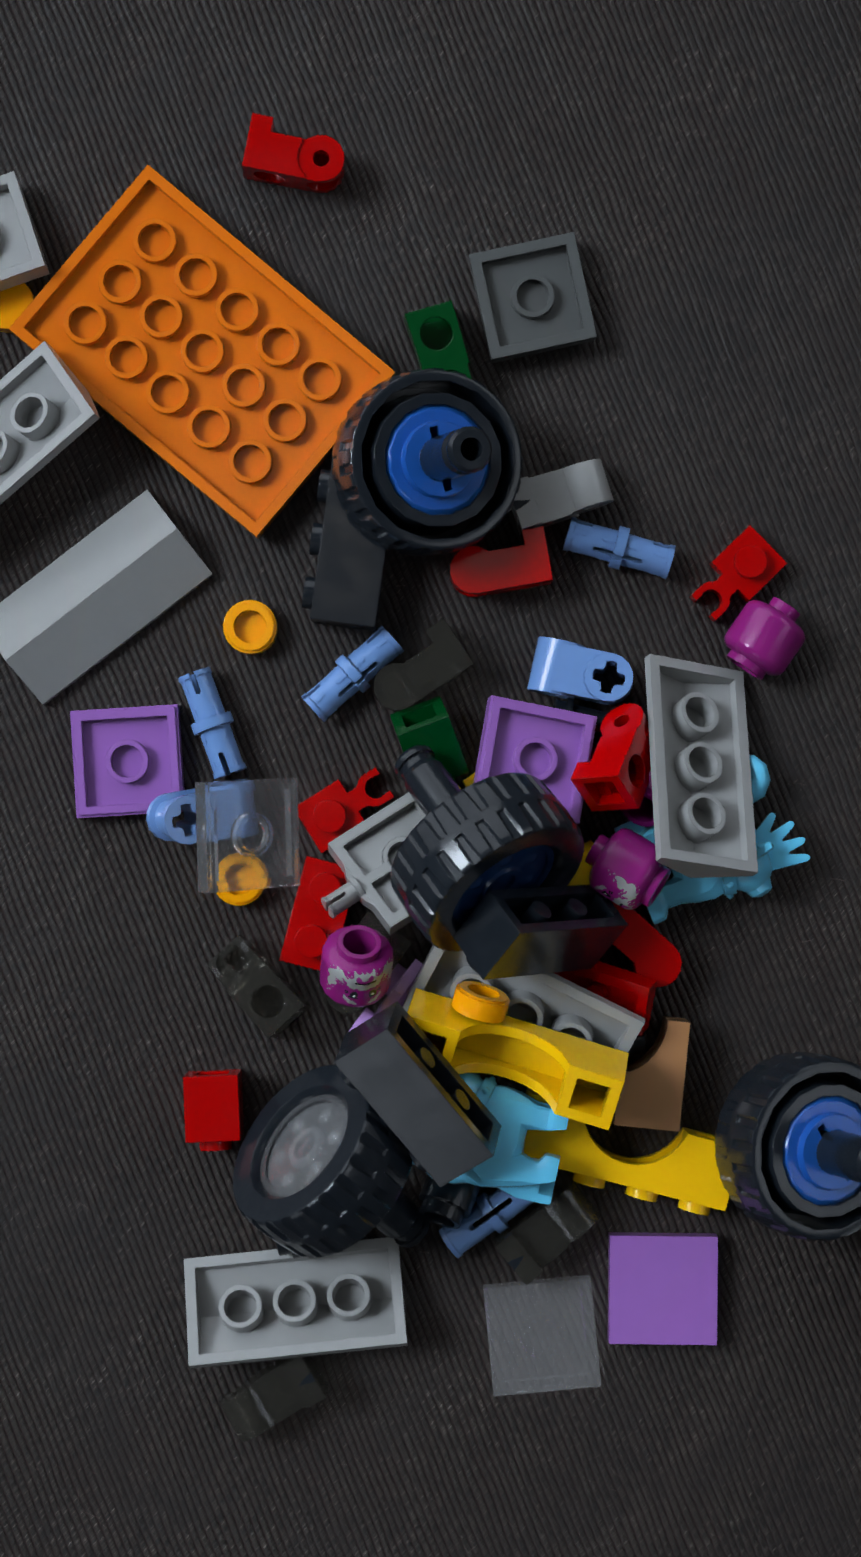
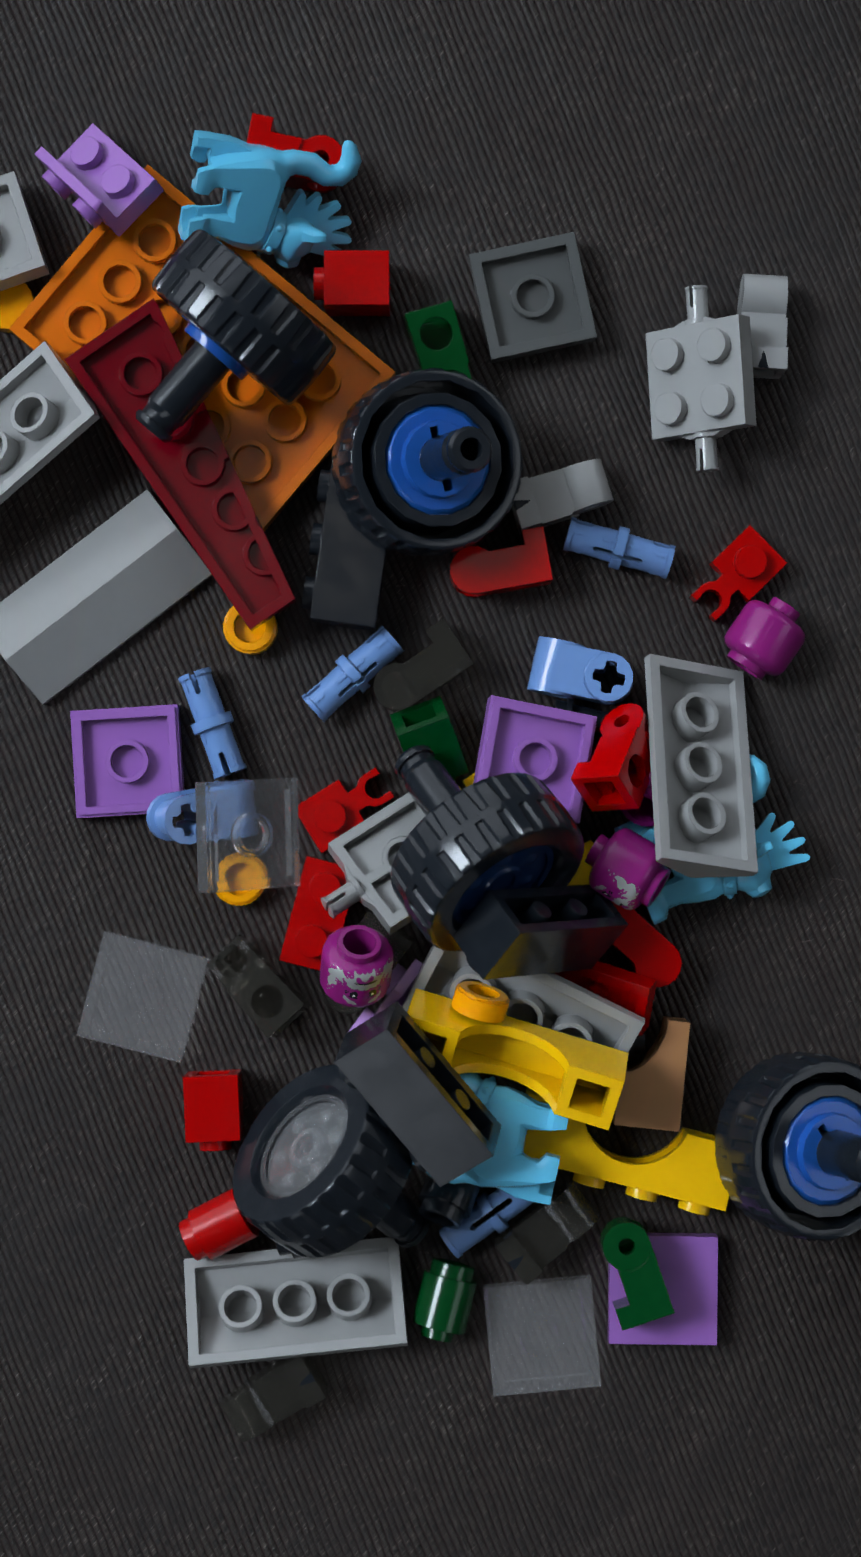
none -> medium lavender bracket [34,123,164,237]
none -> dark red wing [64,298,296,631]
none -> clear tile [76,930,210,1063]
none -> black wheel [136,229,336,443]
none -> medium azure animal [178,130,362,269]
none -> red brick [179,1188,259,1261]
none -> red brick [313,250,390,316]
none -> dark green brick [412,1257,477,1343]
none -> dark green leg [600,1217,675,1331]
none -> light grey plate [646,285,757,473]
none -> light grey leg [737,274,789,379]

